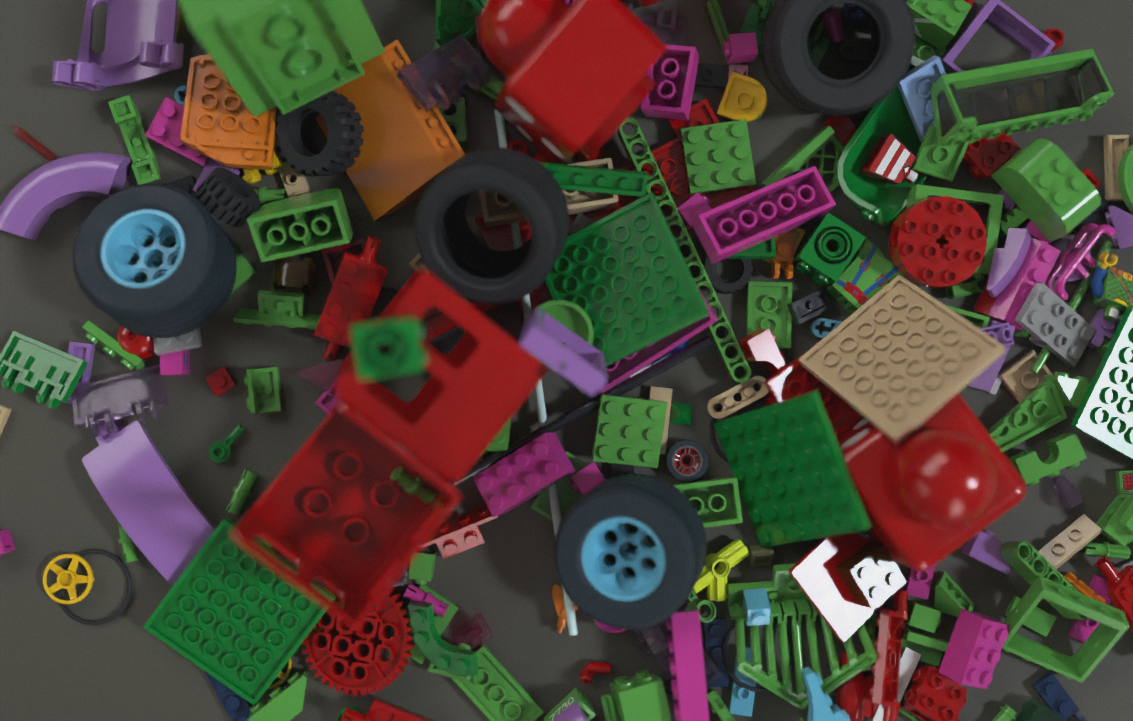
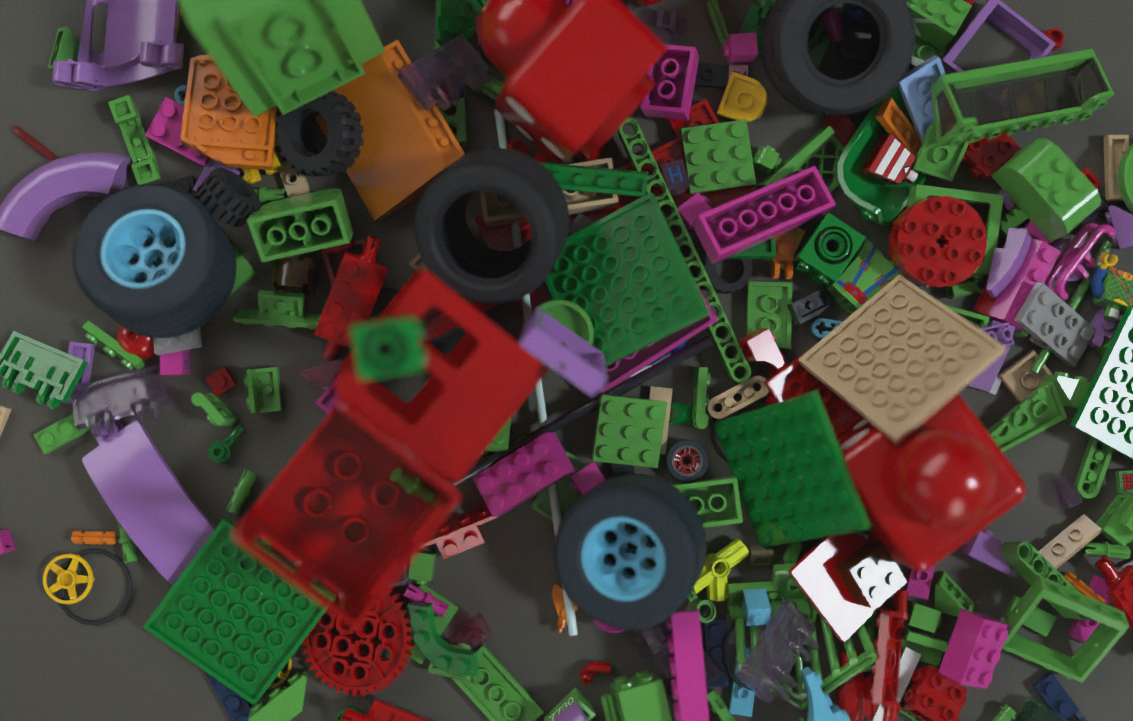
bright green arch [1008,433,1087,486] -> none
none -> bright green plate [34,403,105,454]
none -> bright green slope [47,26,80,71]
none -> orange axle [71,530,118,545]
none -> bright green plate [191,392,239,426]
none -> clear purple brick [659,159,690,196]
none -> bright green hinge [691,367,710,430]
none -> hinge [737,600,819,704]
none -> bright green plate [753,145,782,175]
none -> bright green bar [780,541,804,565]
none -> orange plate [875,98,921,157]
none -> bright green plate [1074,438,1113,499]

